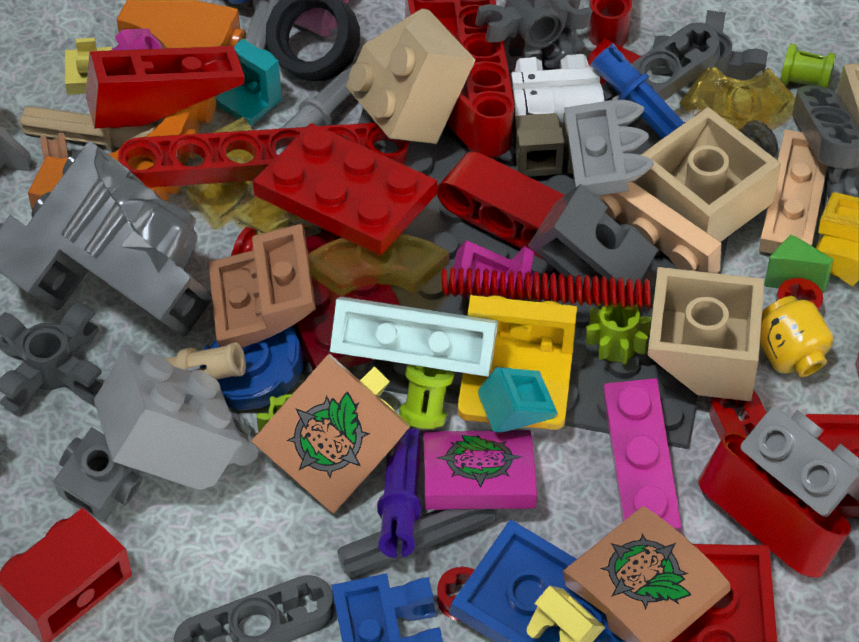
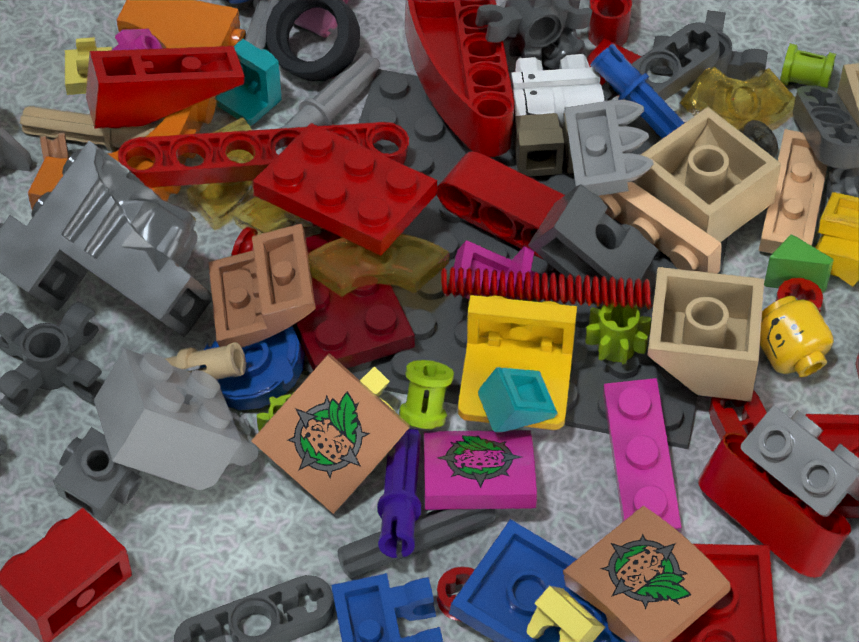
light aqua plate [330,297,498,377] -> none
tan slope [346,9,475,144] -> none

